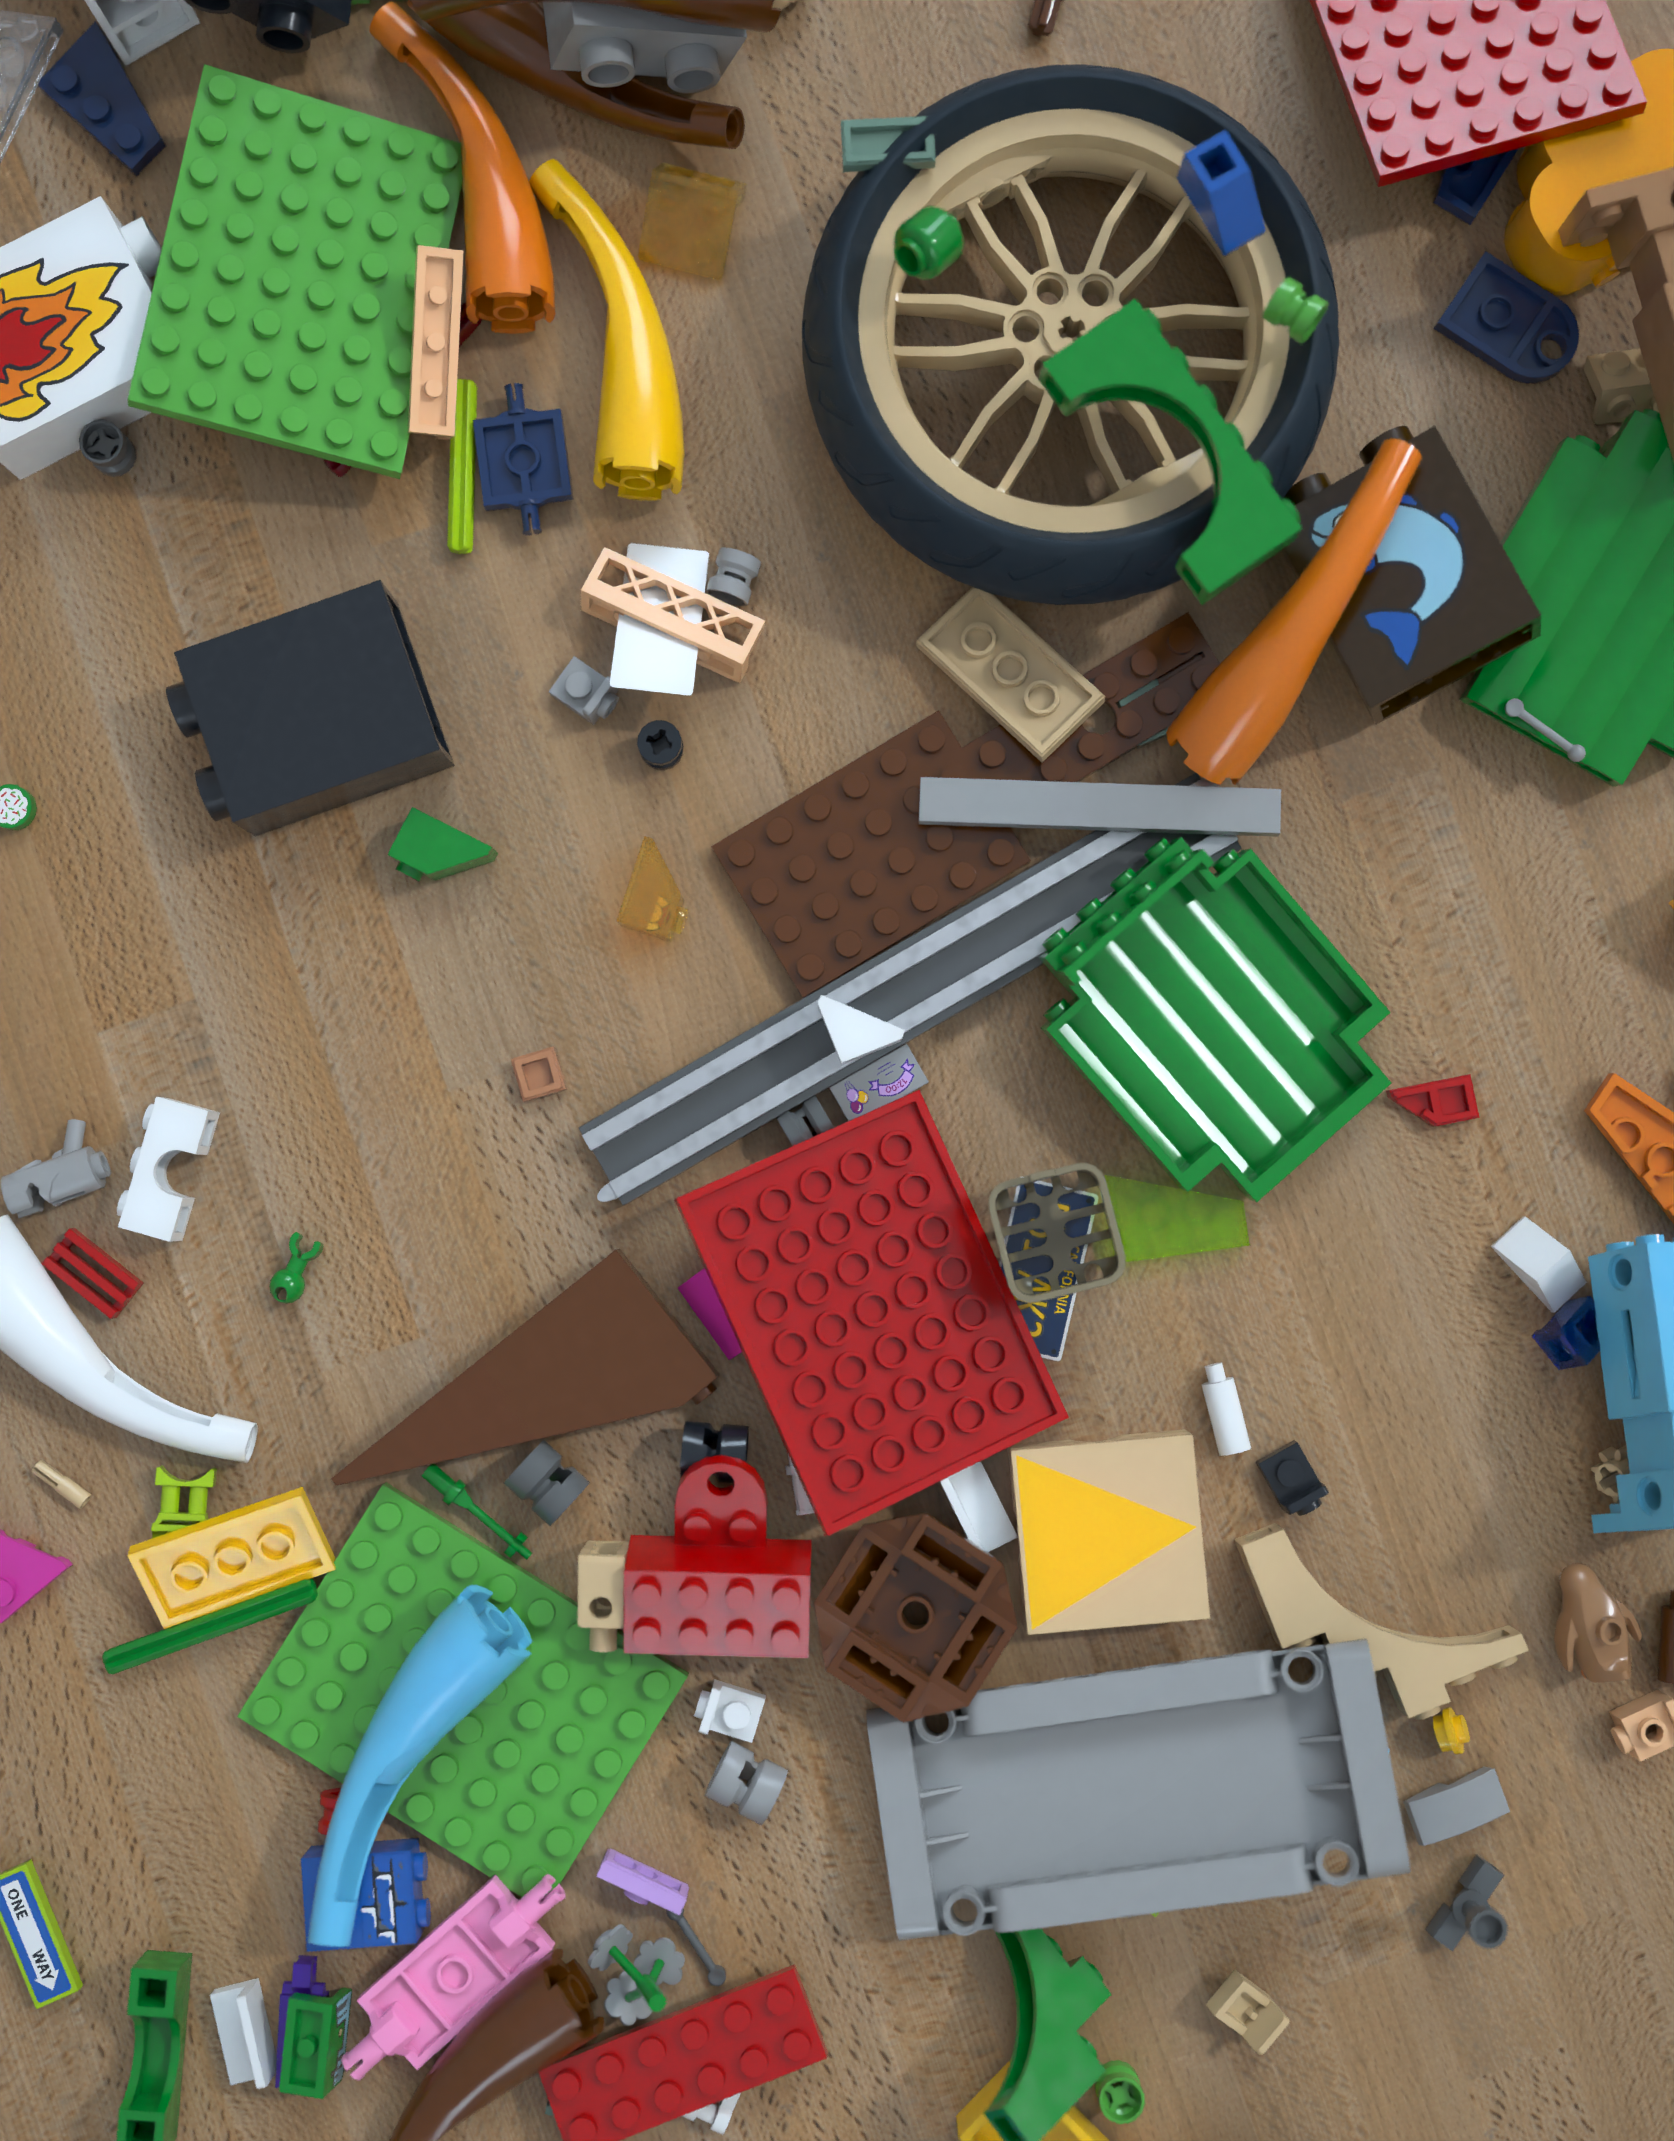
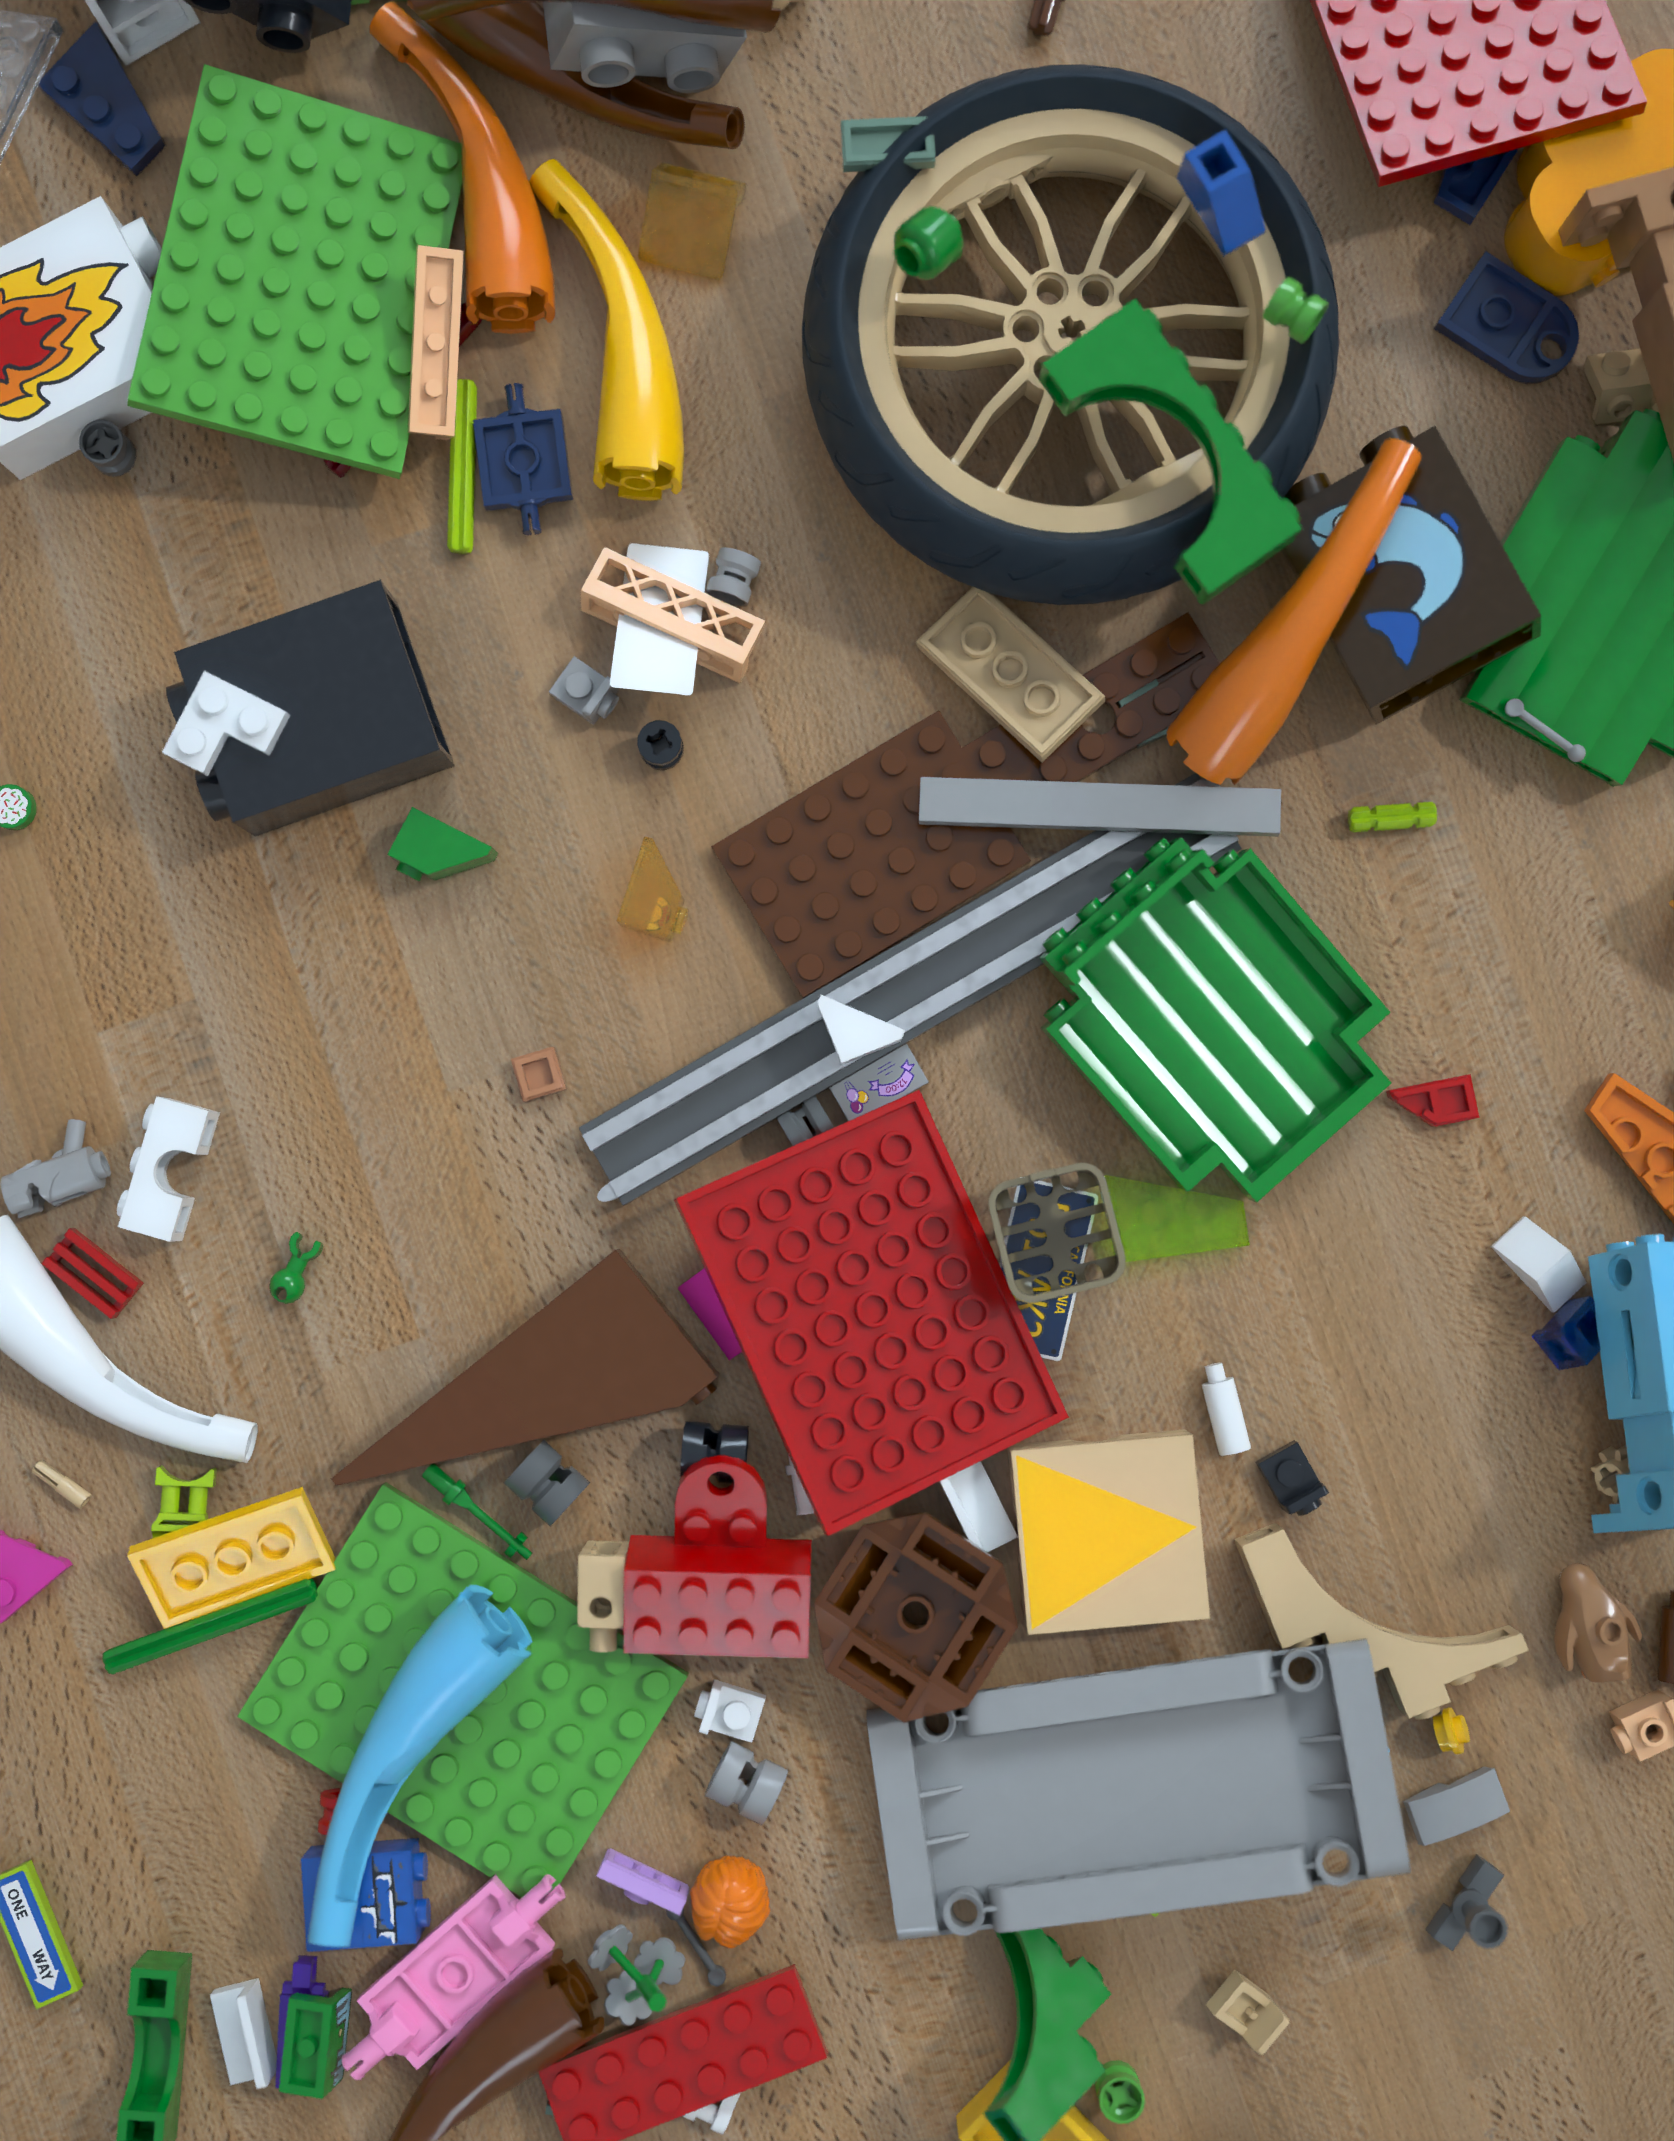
none -> white plate [162,671,290,776]
none -> orange hair [690,1855,770,1948]
none -> lime axle [1348,802,1437,832]

